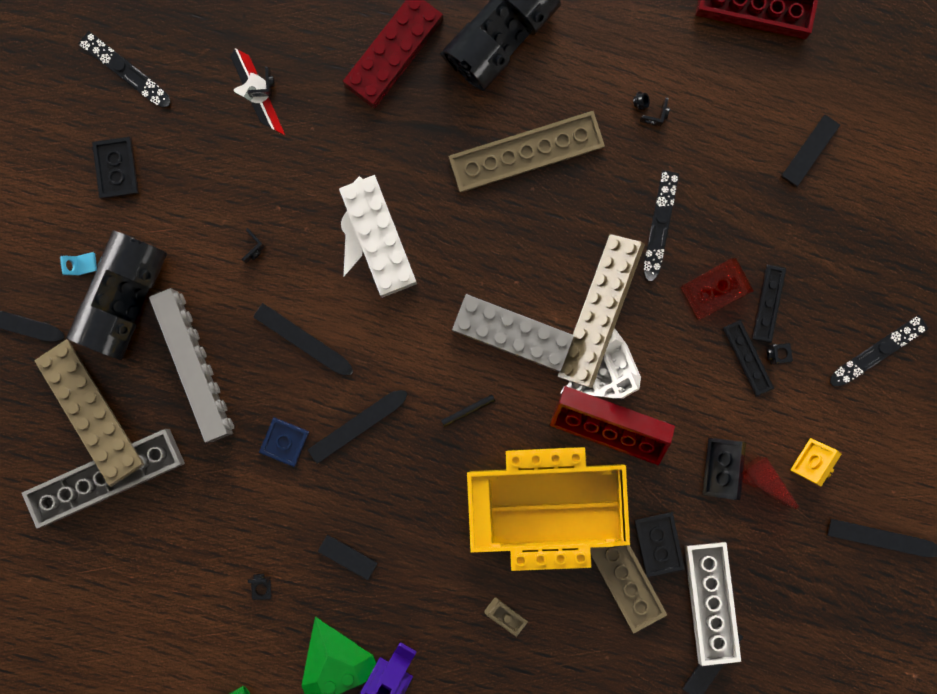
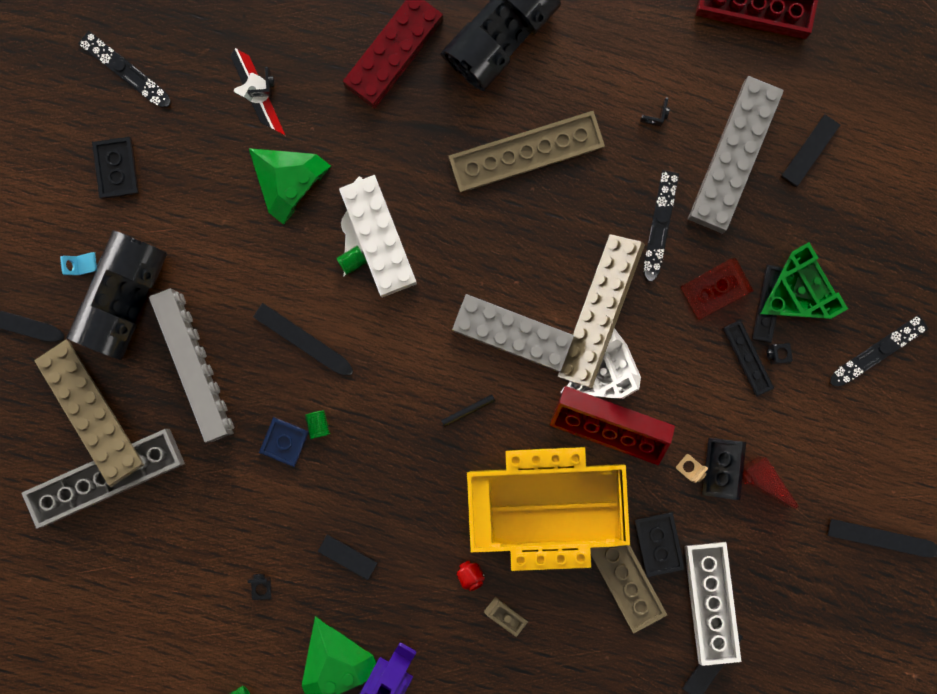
black bracket [241,228,265,263] -> none
black piece [308,390,407,464] -> none
black plate [633,92,650,110] -> none
yellow tile [791,438,842,487] -> none
none -> green wedge [249,148,332,225]
none -> green piece [305,410,330,439]
none -> green piece [336,245,367,275]
none -> red head [457,561,485,591]
none -> tan bracket [676,454,708,483]
none -> light grey brick [688,76,784,234]
none -> green wedge [760,242,848,319]

